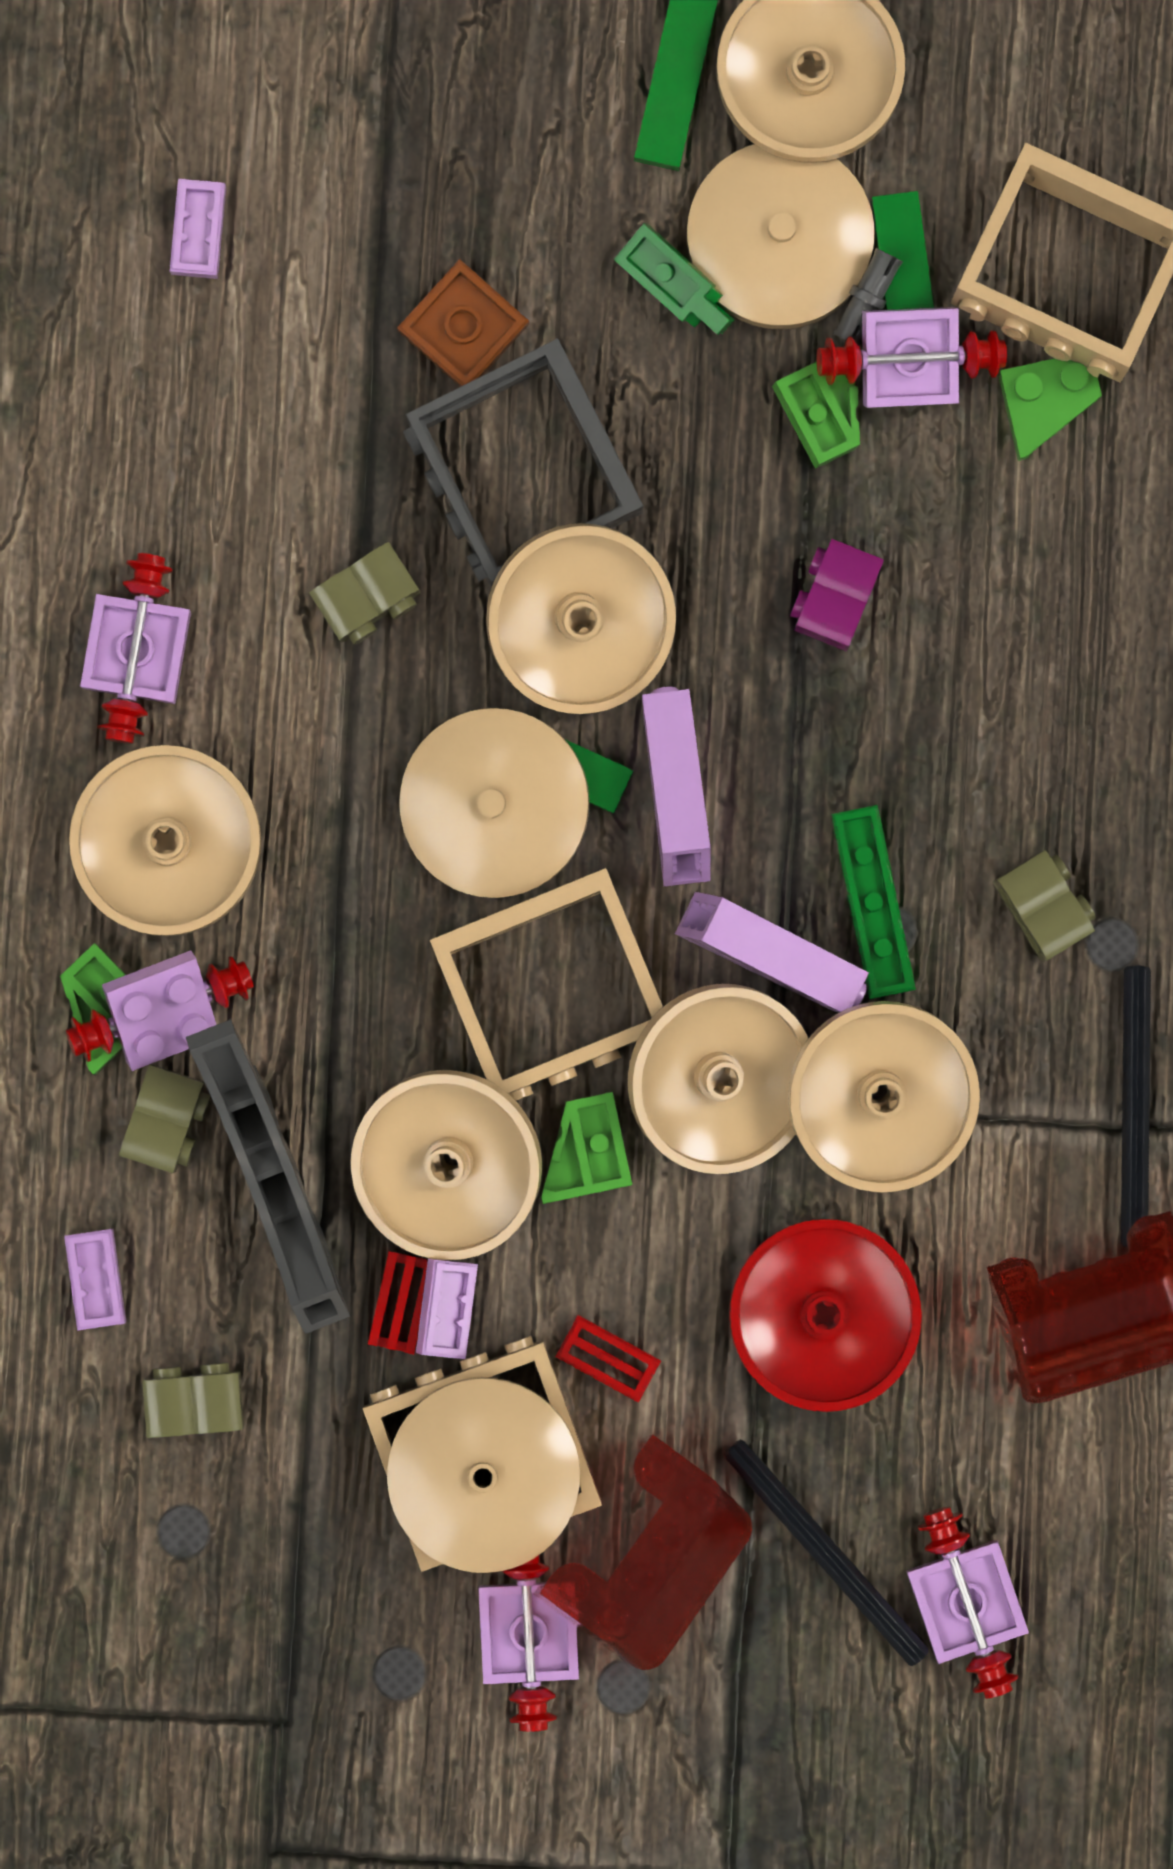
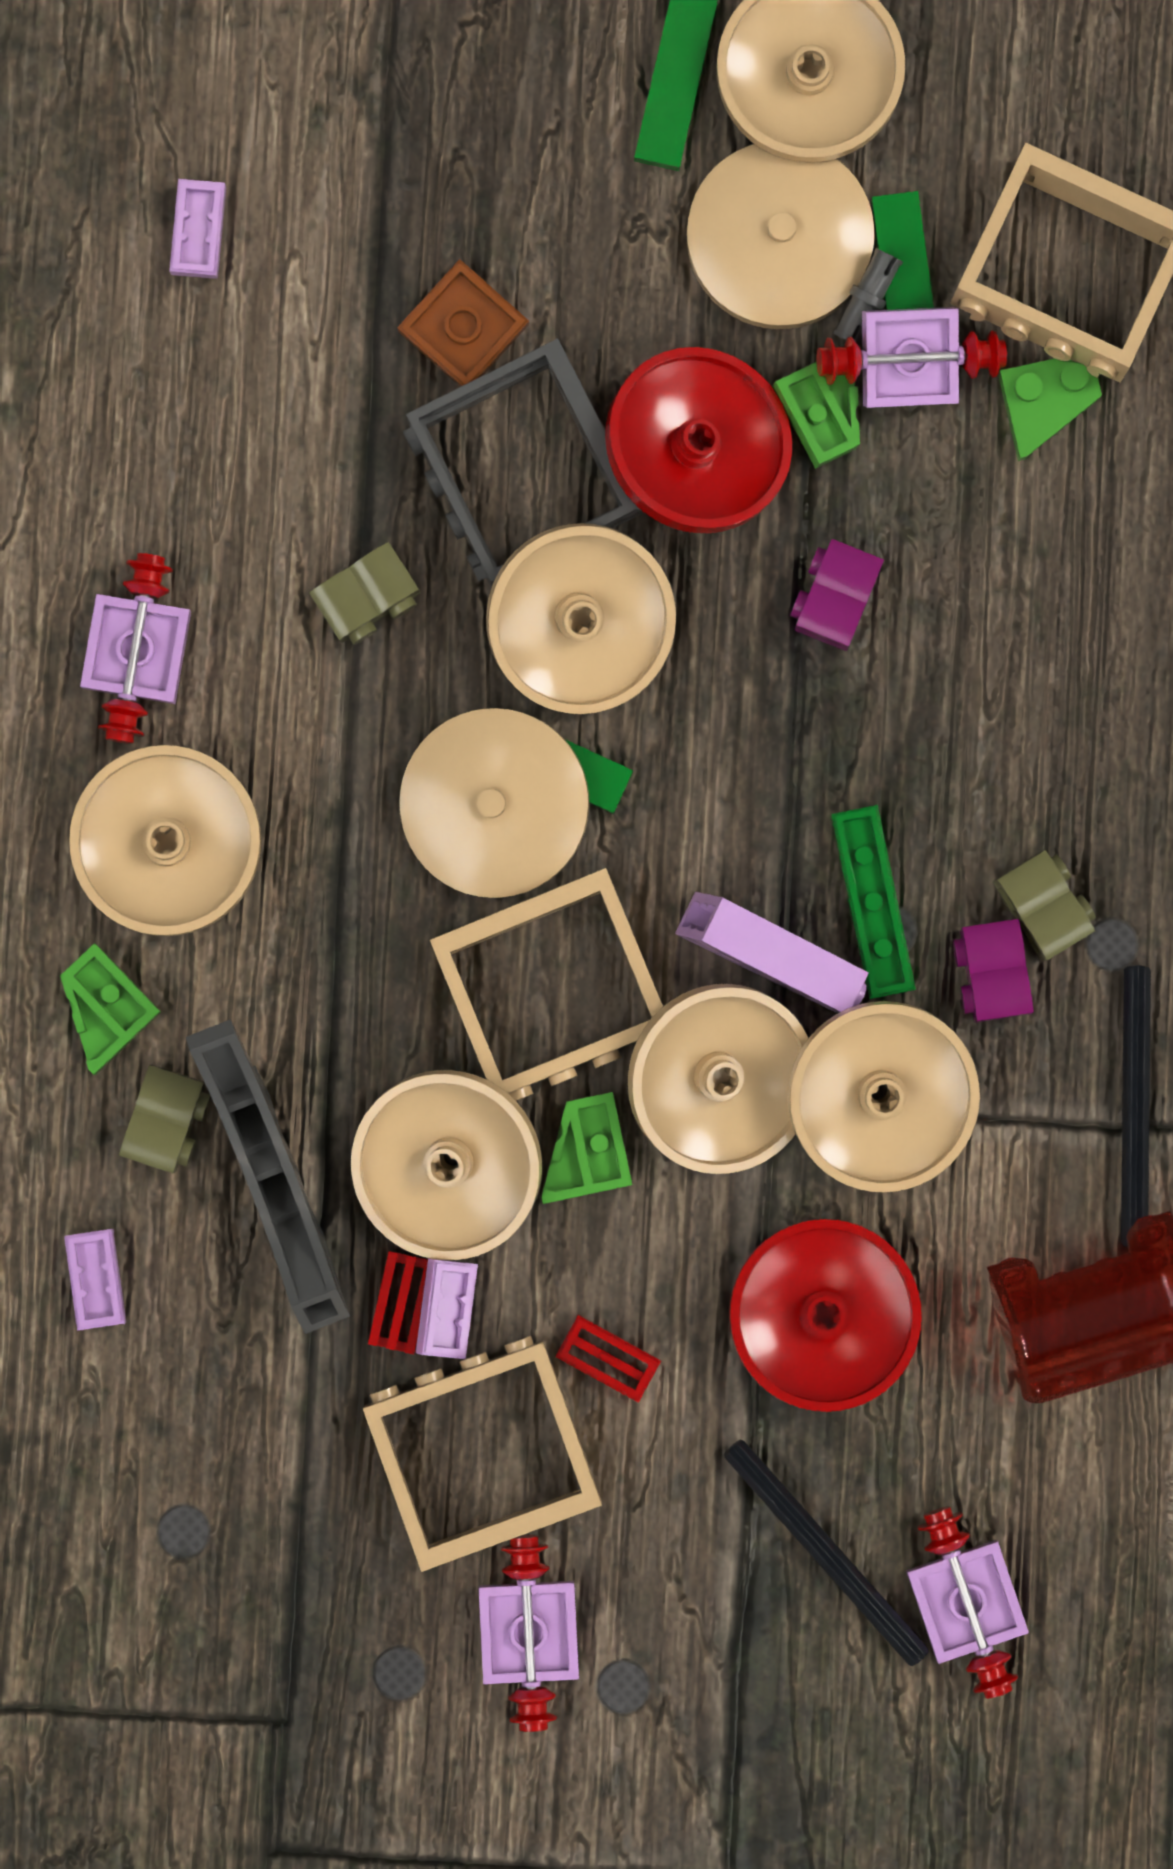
lavender plate [65,950,254,1071] -> none
olive brick [142,1362,244,1438] -> none
tan dish [387,1377,580,1573] -> none
clear red windscreen [533,1434,752,1670] -> none
green hinge [614,223,735,335] -> none
lavender slope [642,687,711,886] -> none
none -> red dish [605,347,792,533]
none -> magenta brick [953,919,1034,1023]

